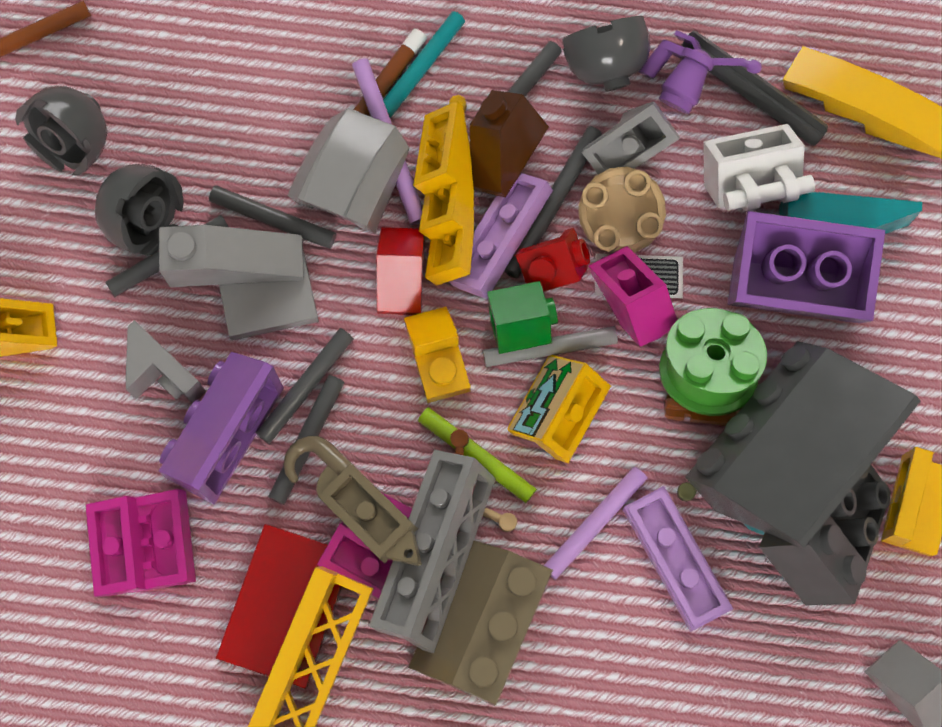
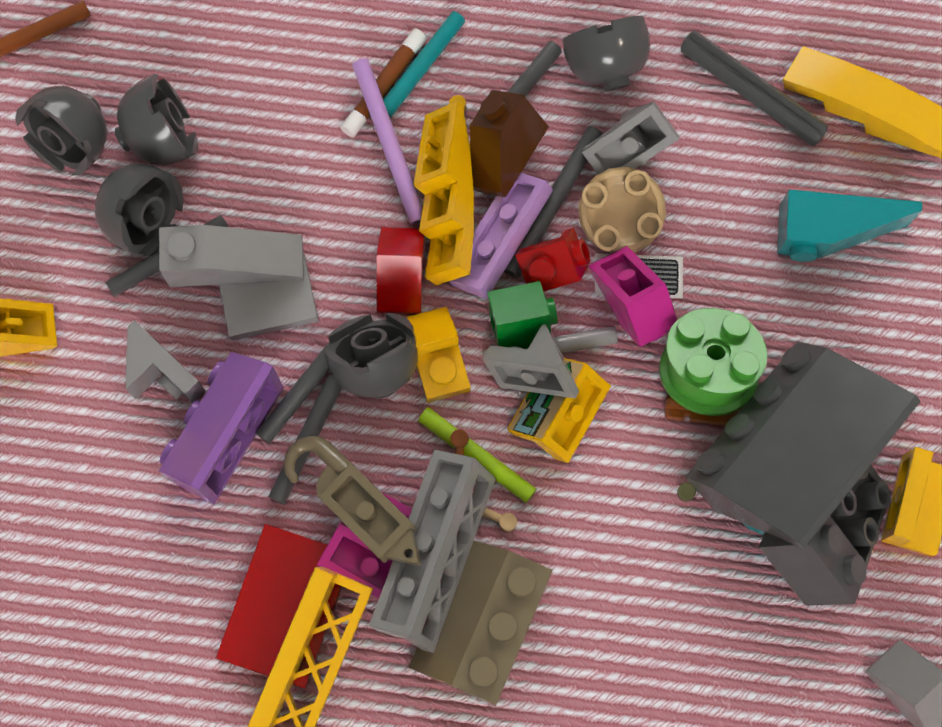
dark pink slope [85,489,196,597] -> none
dark grey bar [209,185,336,249] -> none
light grey slope [287,108,409,233] -> none
lavender bar [544,466,648,580] -> none
lavender tile [622,486,733,632] -> none
medium lavender piece [639,30,762,114] -> none
white brick [704,124,815,211] -> none
medium lavender slope [727,211,886,324] -> none
none -> dark grey cylinder [115,74,198,165]
none -> dark grey cylinder [324,313,418,398]
none -> light grey slope [482,324,579,398]

